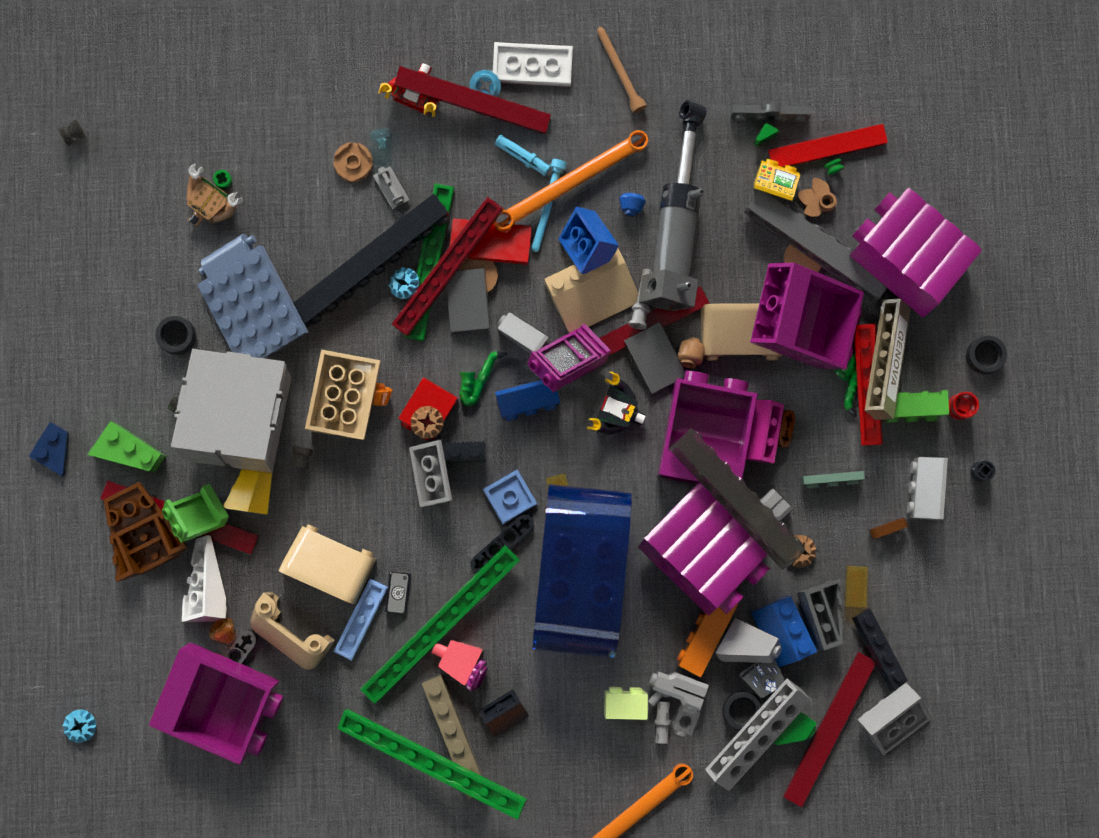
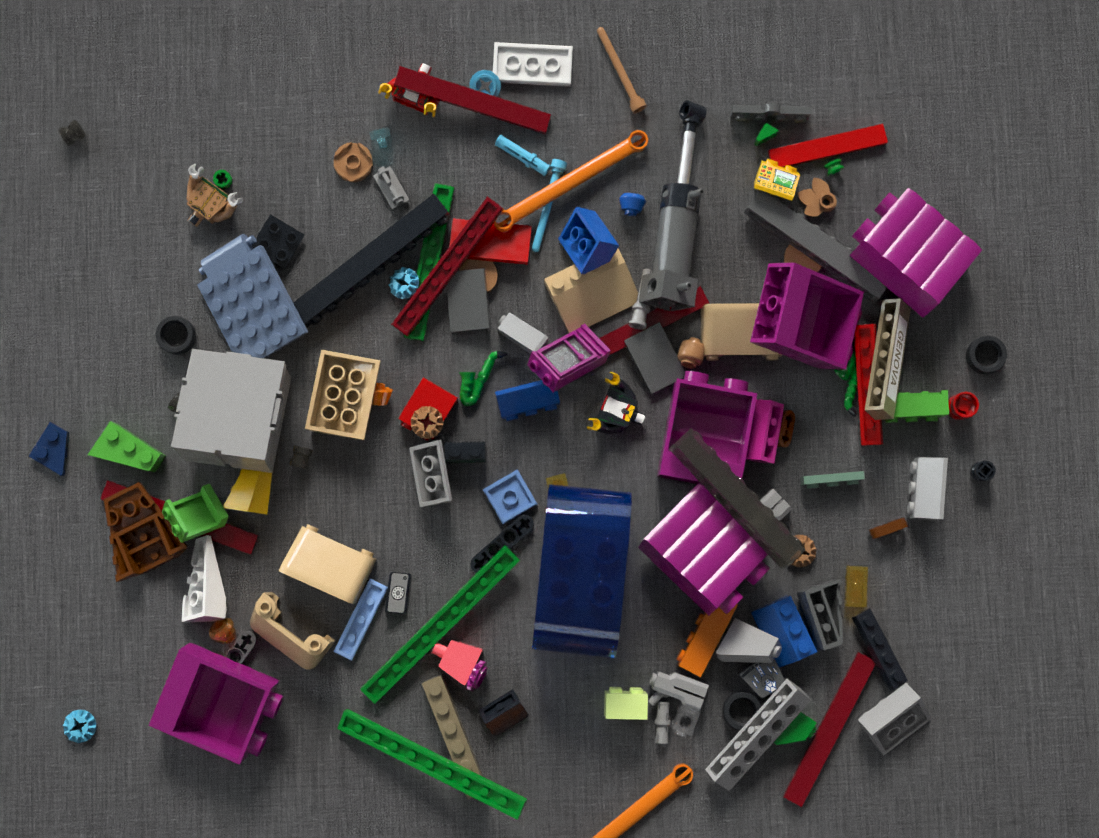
none -> black hinge [252,214,305,269]

